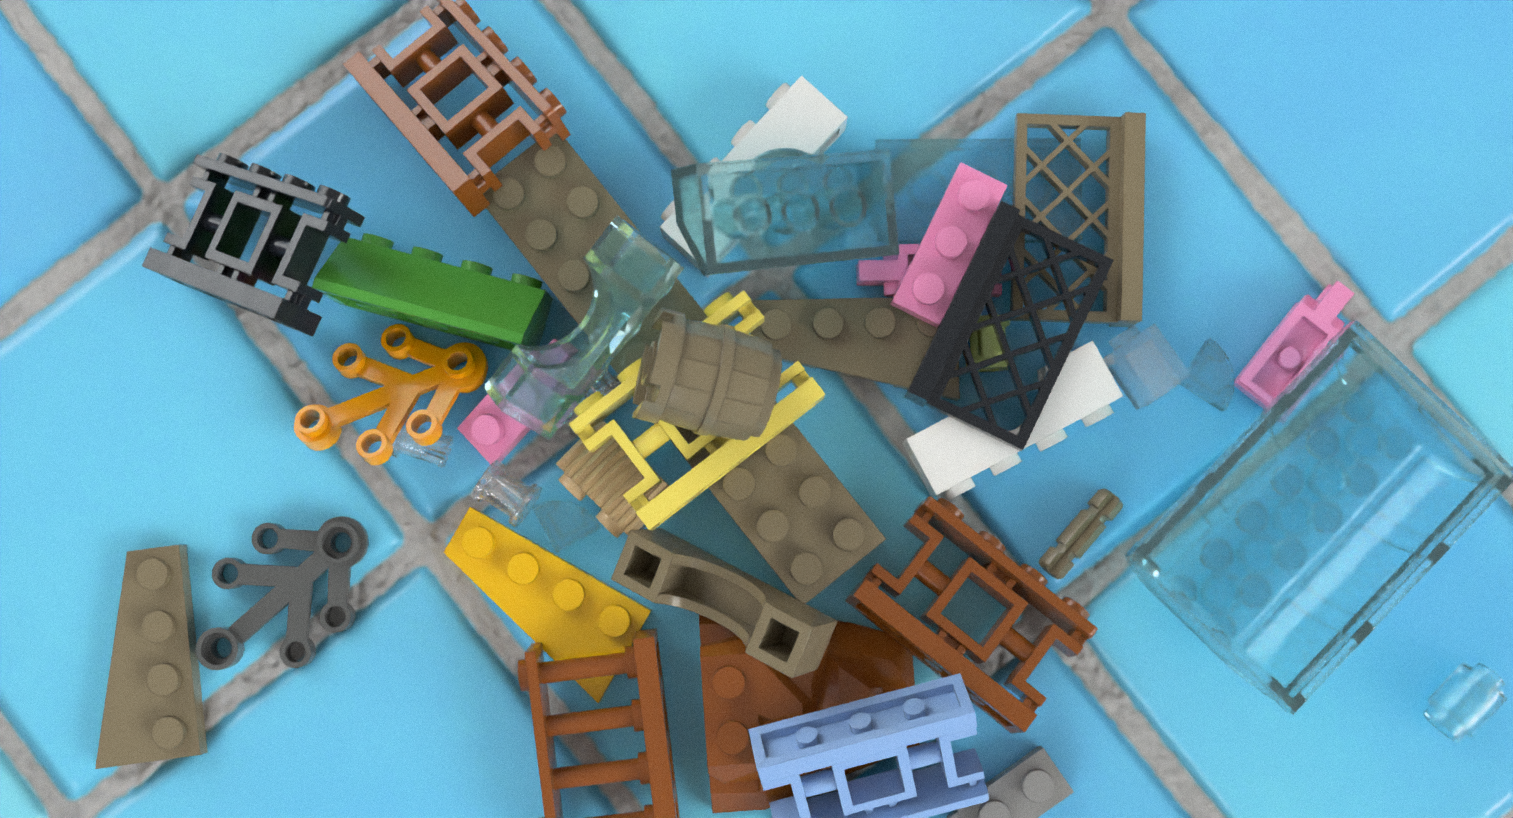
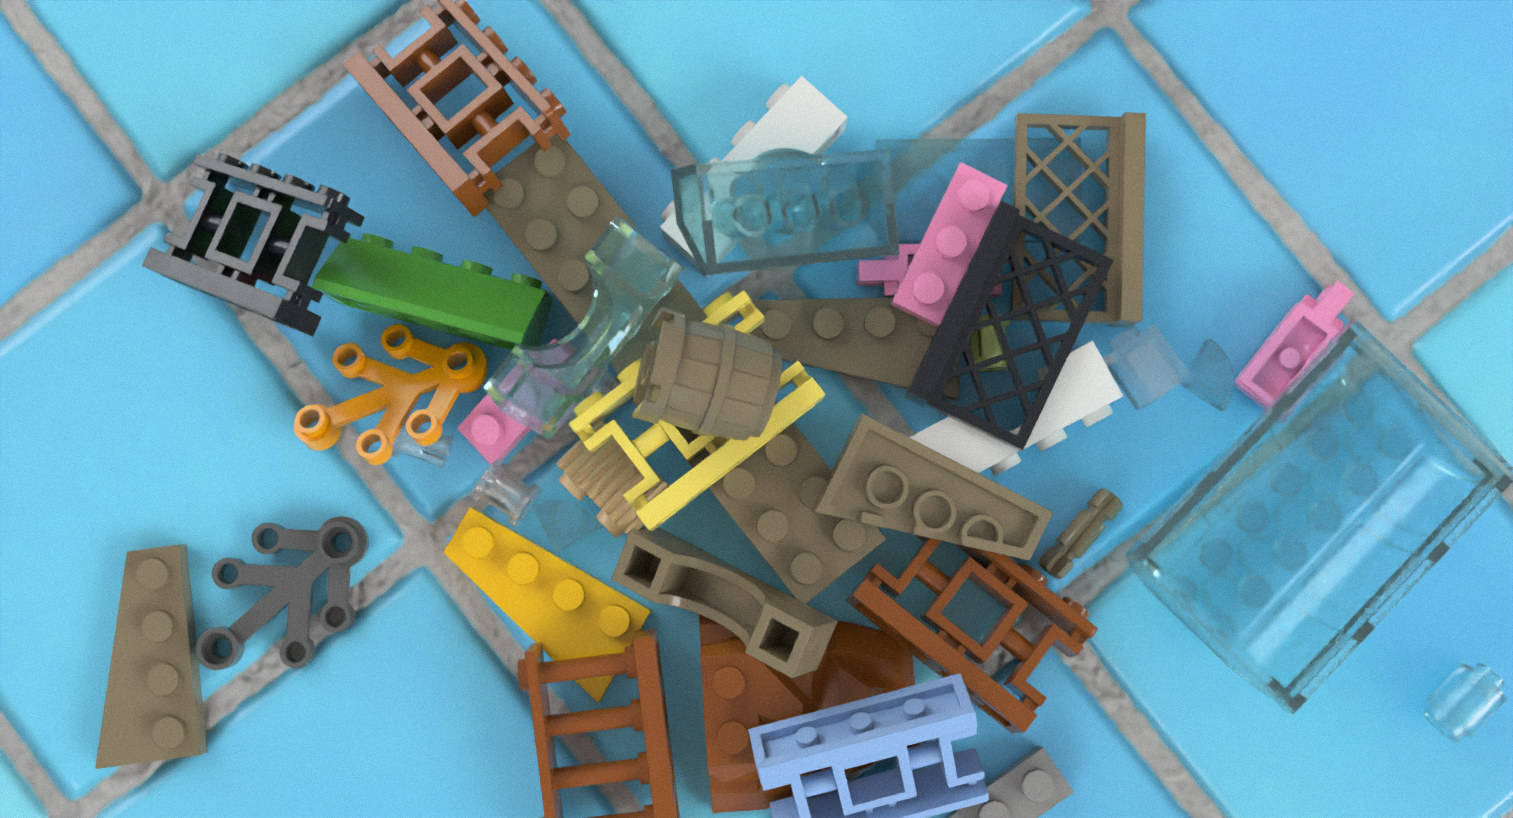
none -> dark tan wing [812,414,1053,561]

